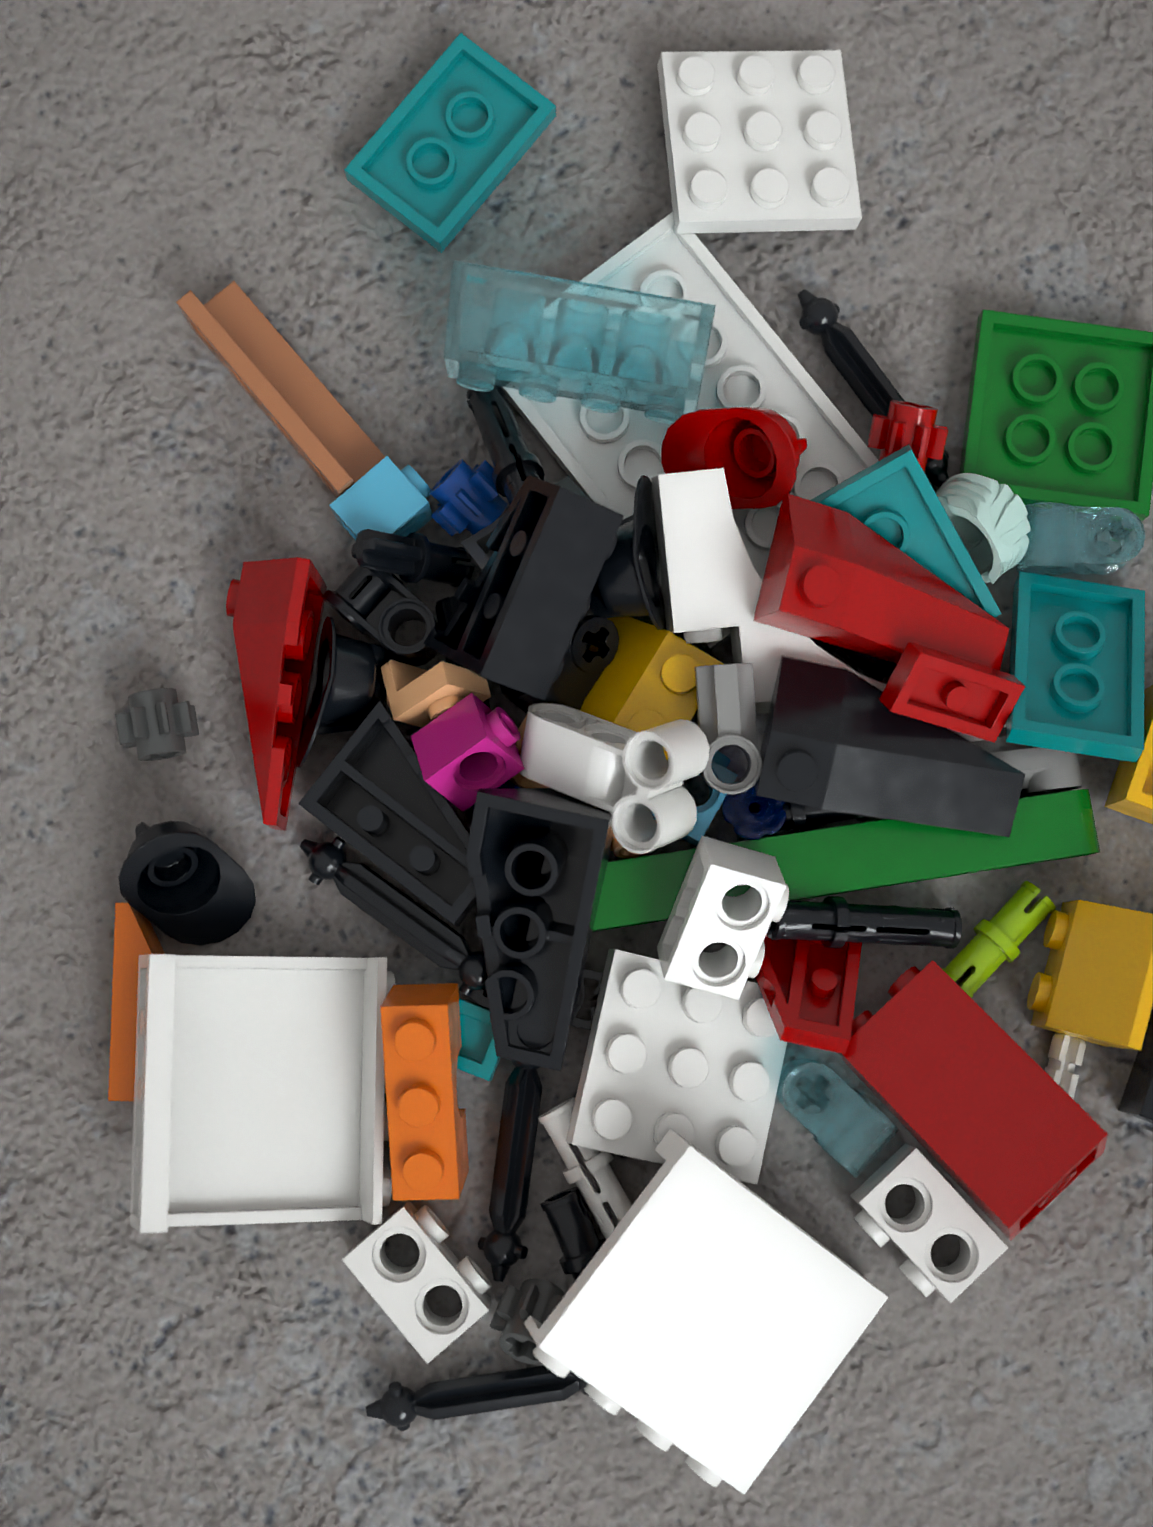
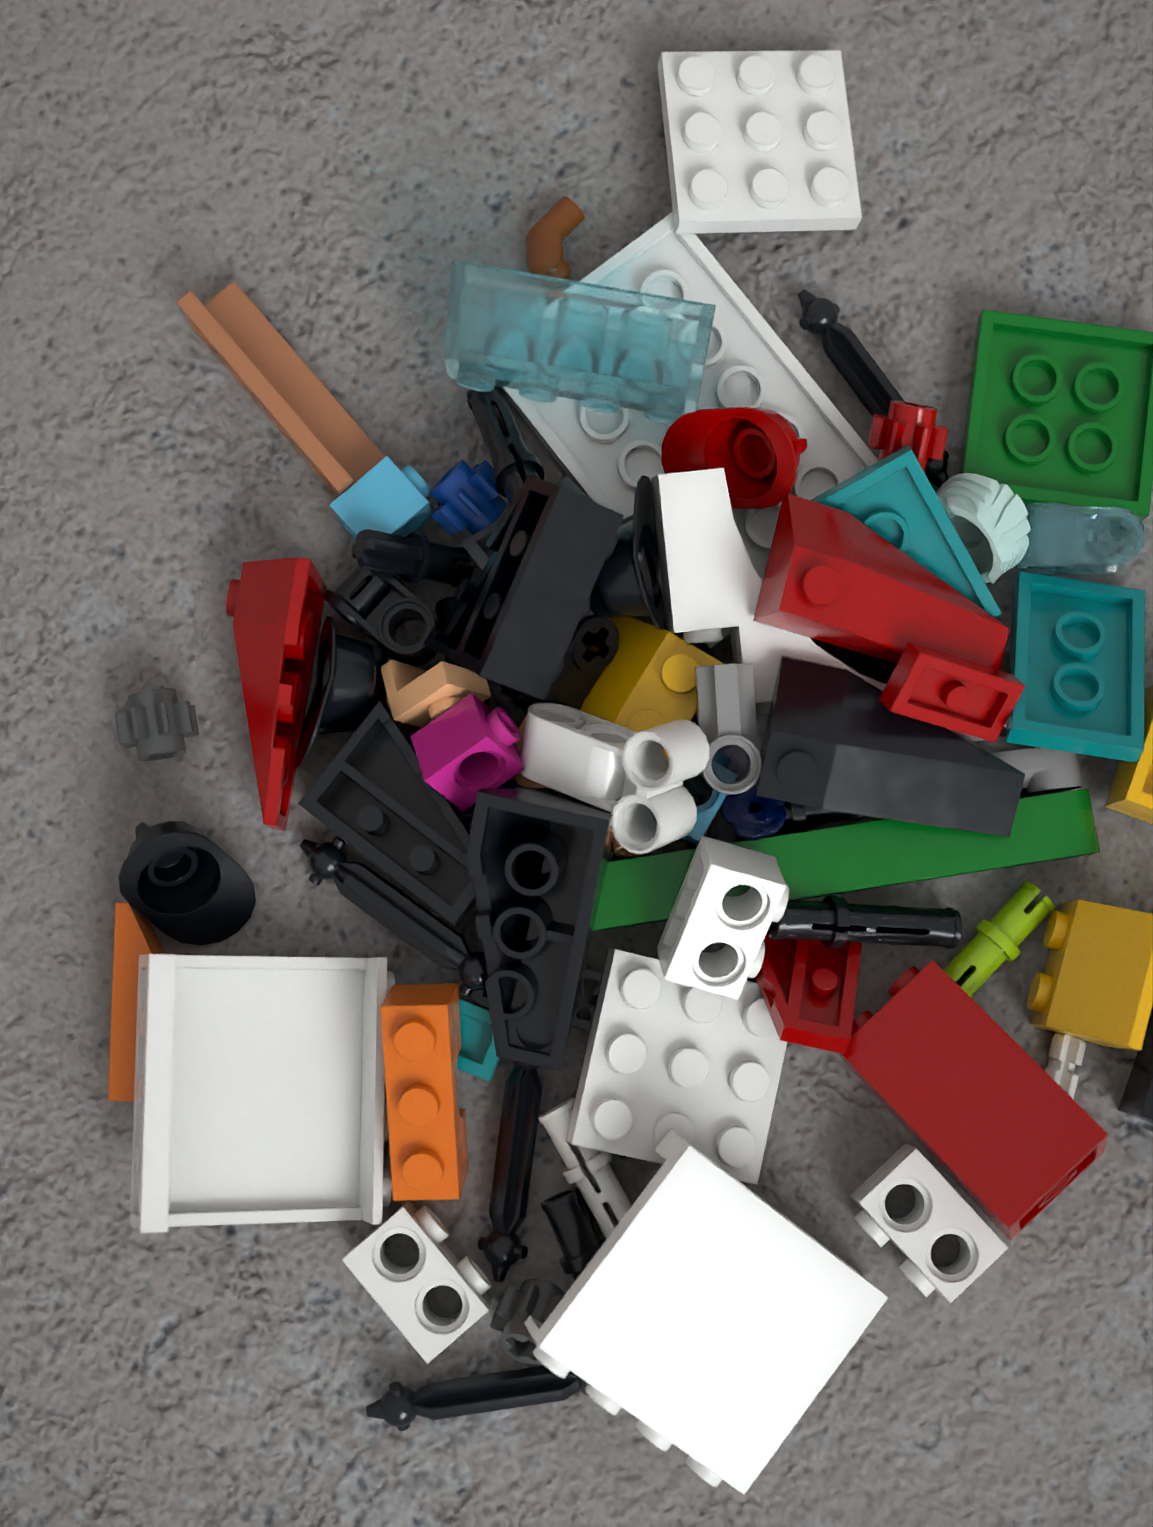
teal plate [344,33,556,253] -> none
clear light blue piece [776,1058,899,1179] -> none
none -> dark orange arm [526,196,585,289]

